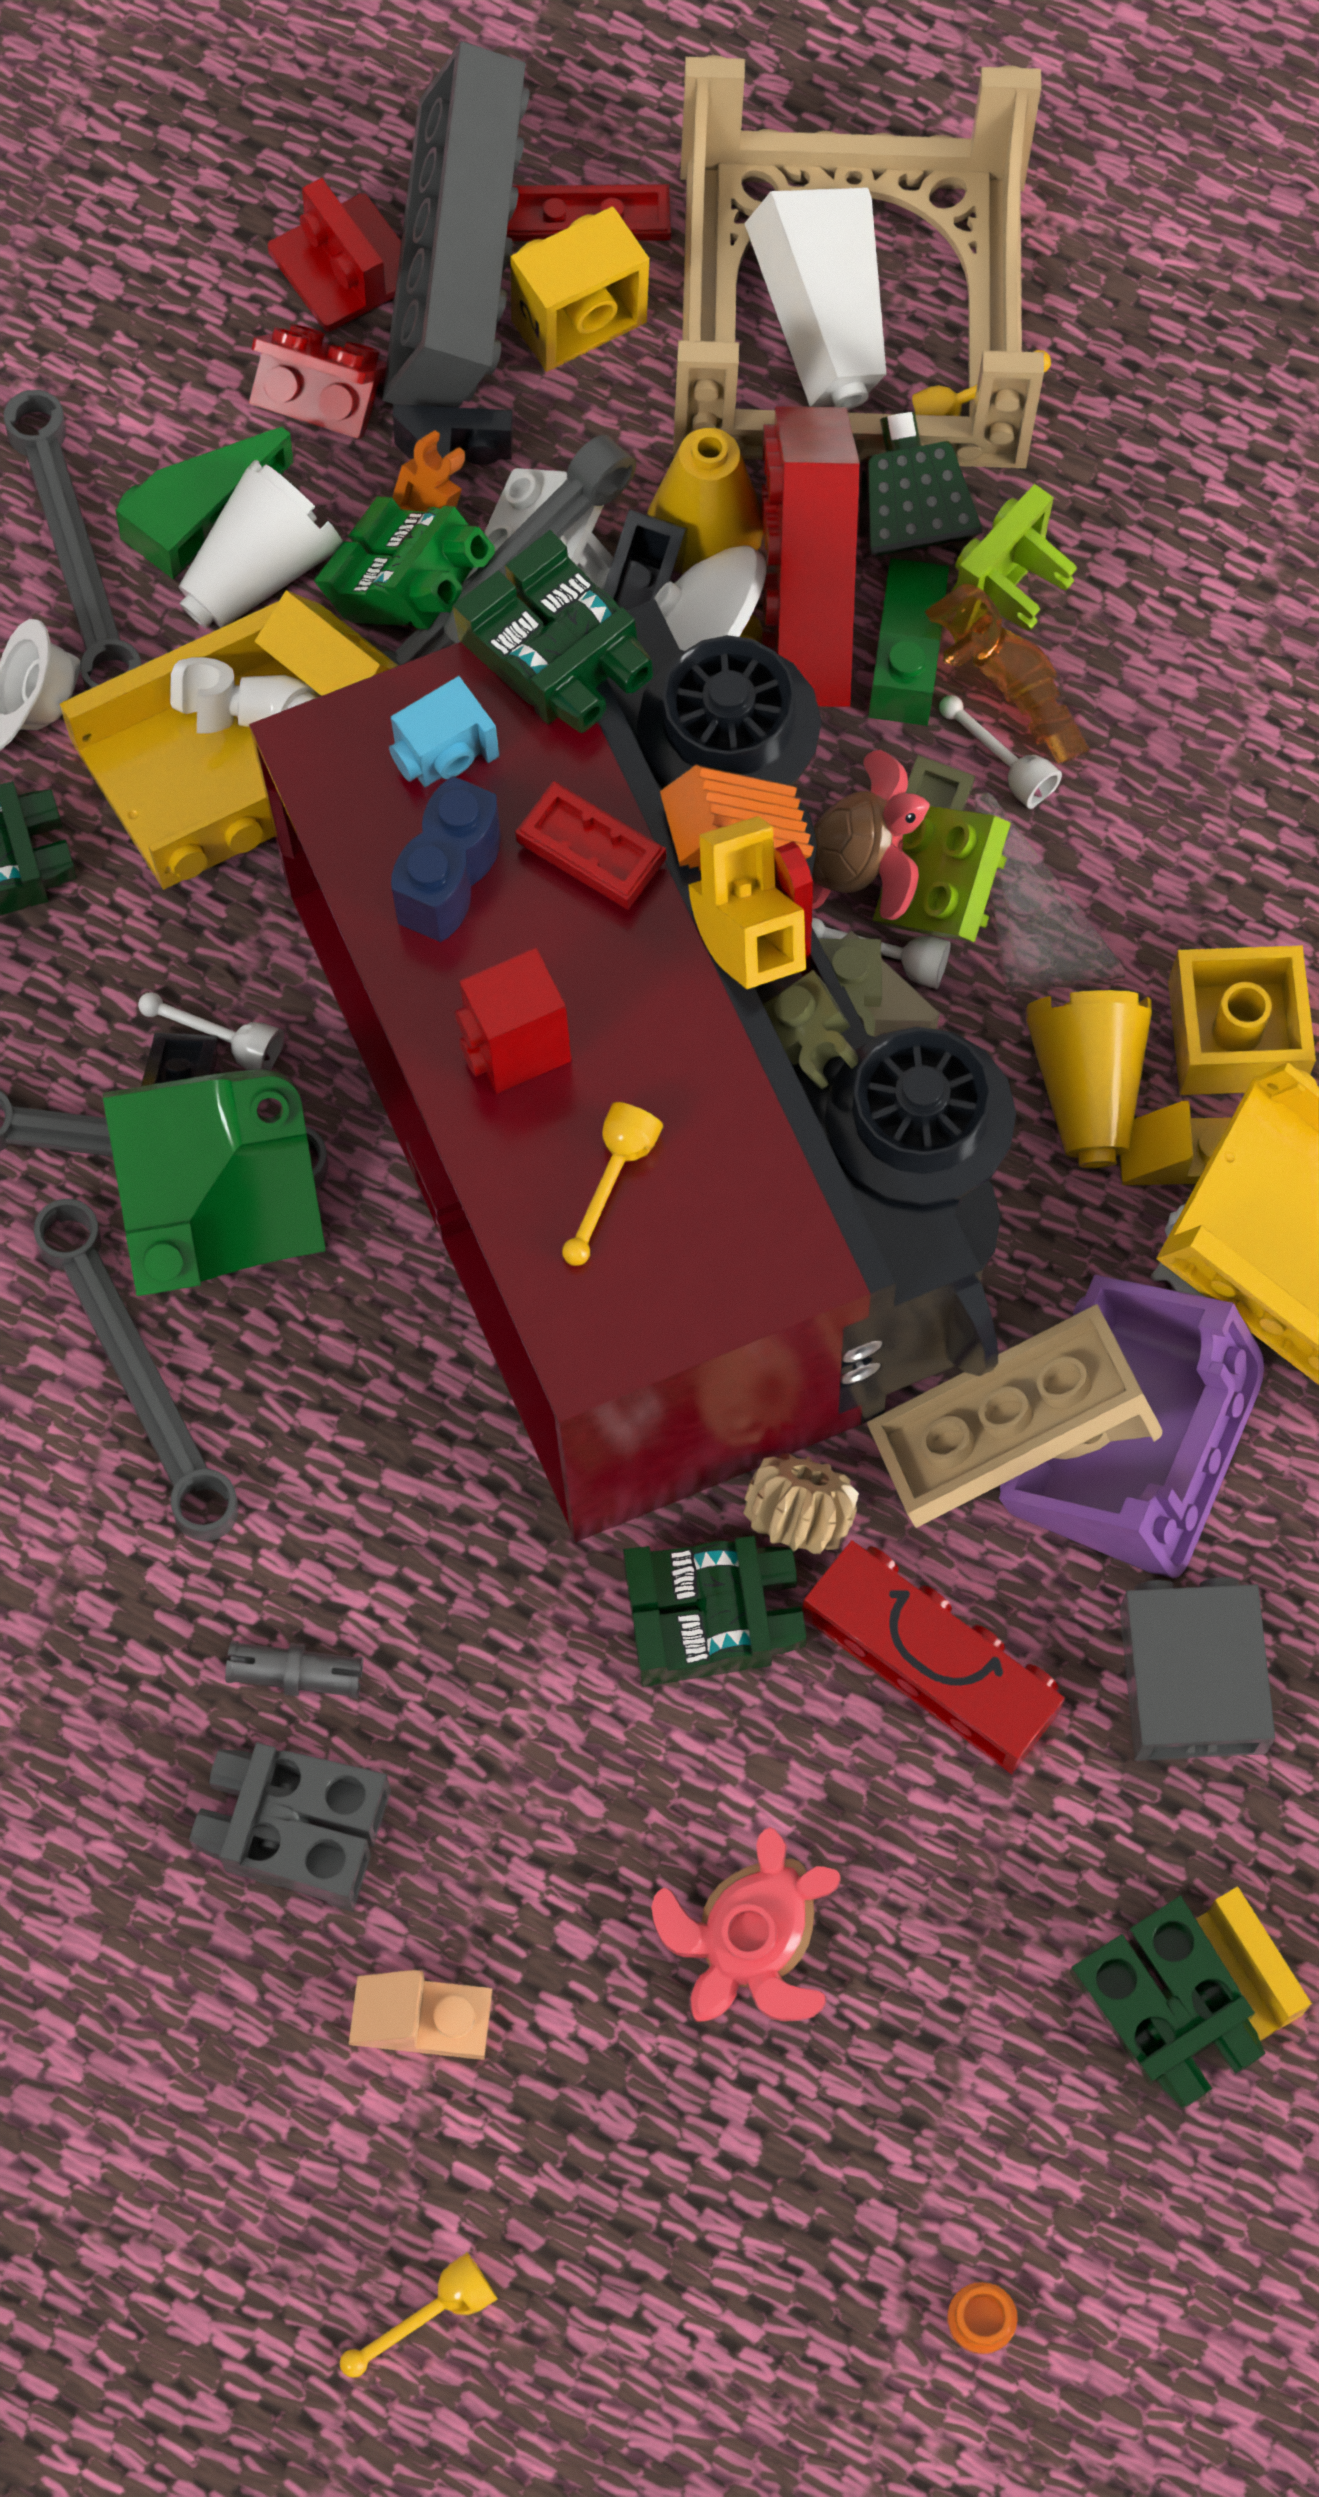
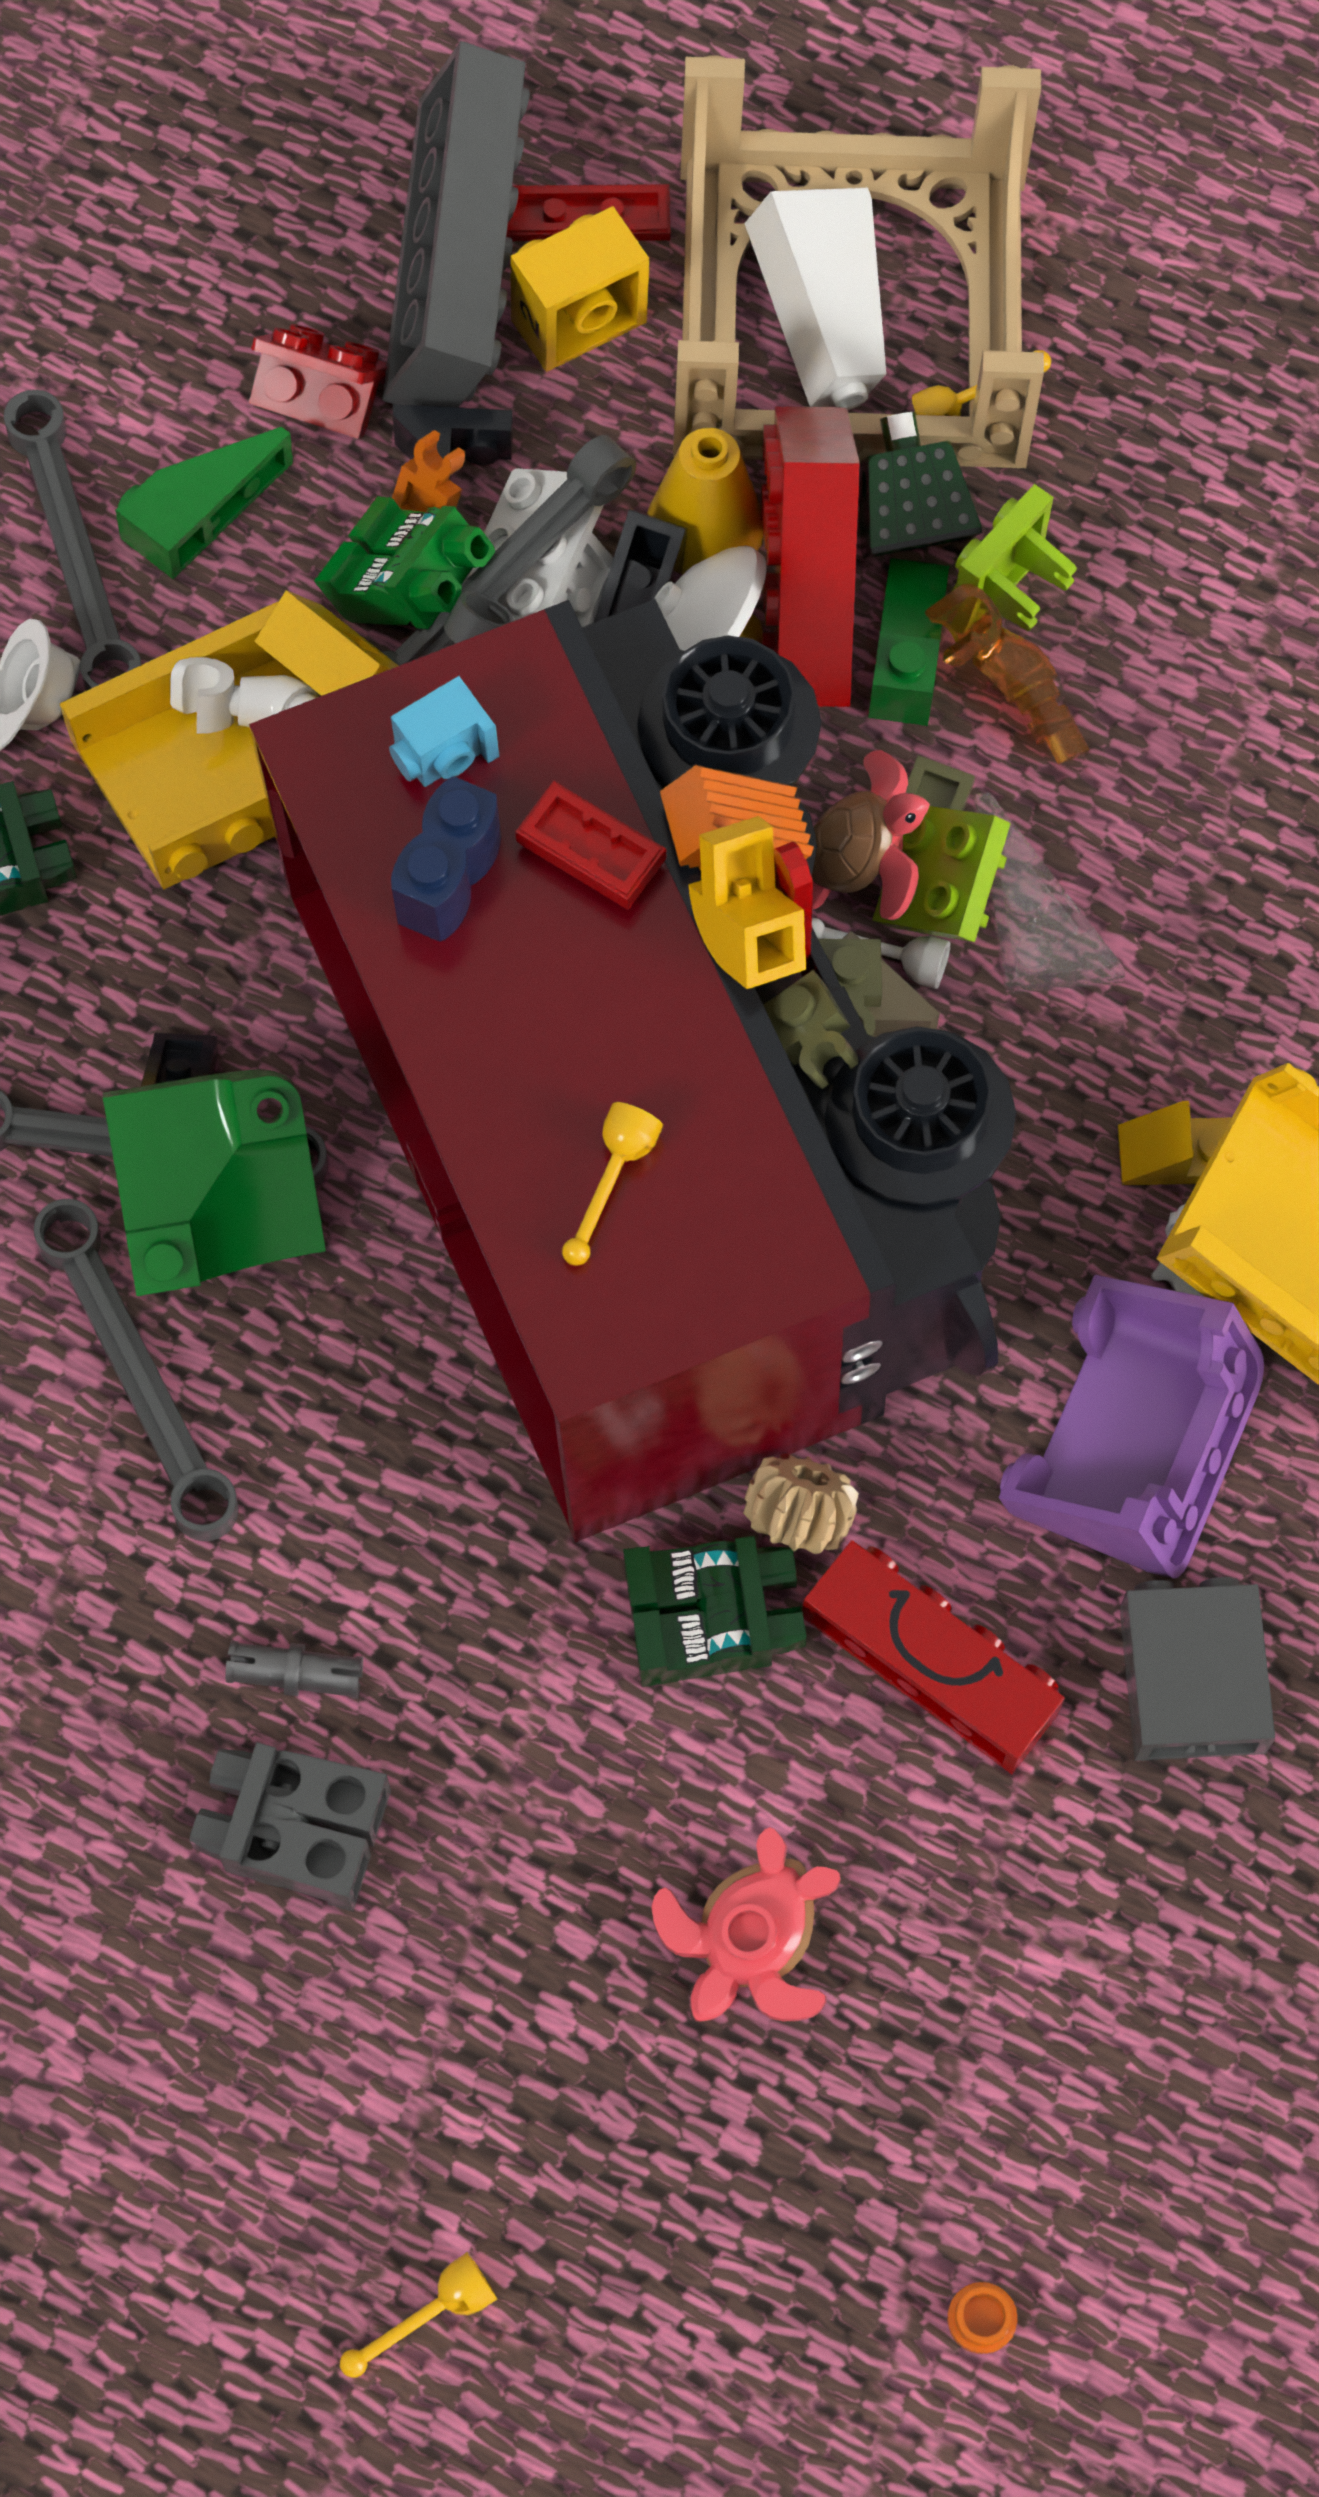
white hinge [138,992,284,1070] -> none
white cone [179,460,343,629] -> none
red bracket [267,178,401,332] -> none
light nougat slope [349,1970,493,2060] -> none
dark green hips [453,530,653,733] -> none
red brick [454,948,572,1094] -> none
tan plate [867,1304,1163,1528] -> none
white hinge [939,695,1062,809] -> none
yellow cone [1026,990,1152,1168] -> none
dark green hips [1070,1895,1266,2110] -> none
yellow brick [1168,945,1316,1095] -> none
yellow panel [1196,1886,1312,2041] -> none

